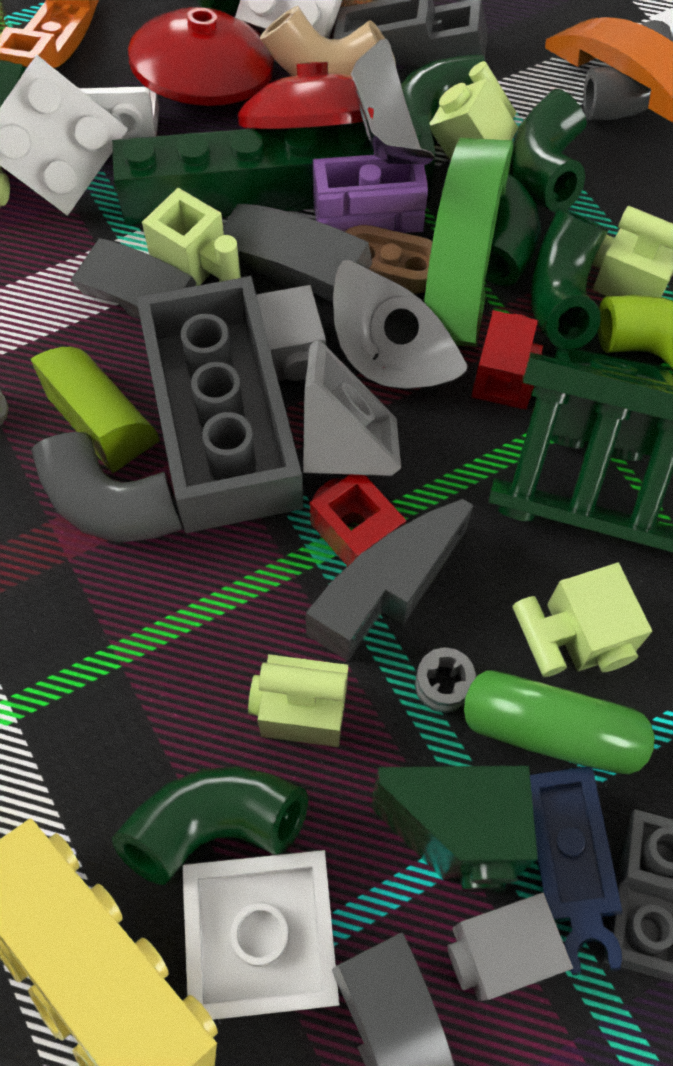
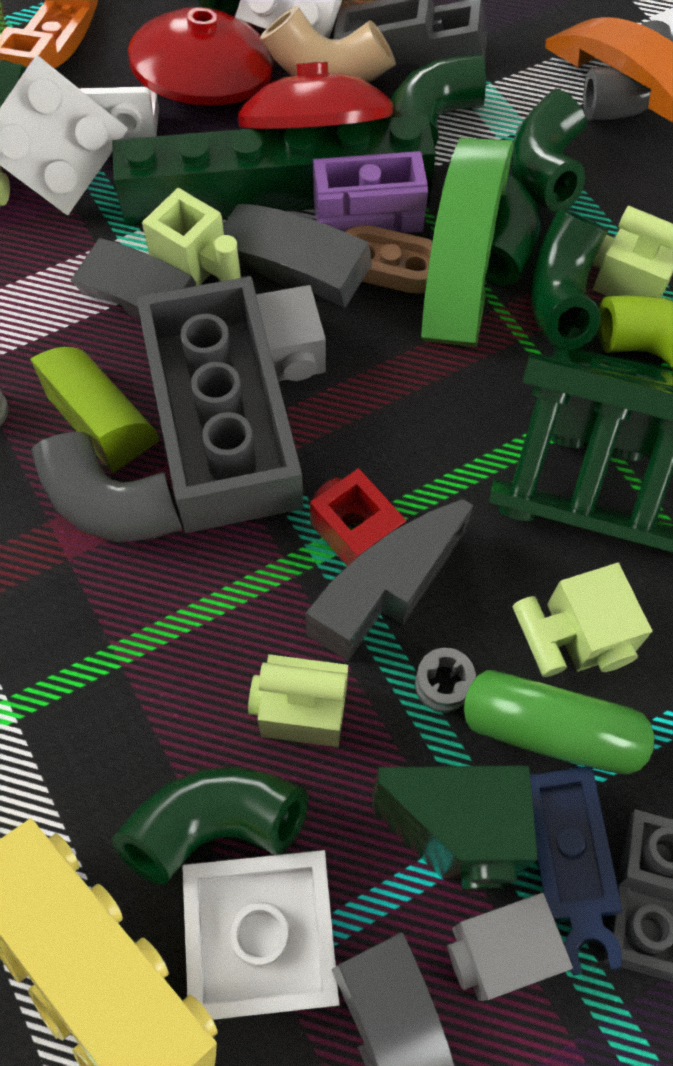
light grey slope [303,338,401,476] -> none
light grey piece [333,260,468,389] -> none
light grey piece [351,39,434,165] -> none
yellowish green brick [430,61,518,160] -> none
red brick [471,310,543,410] -> none

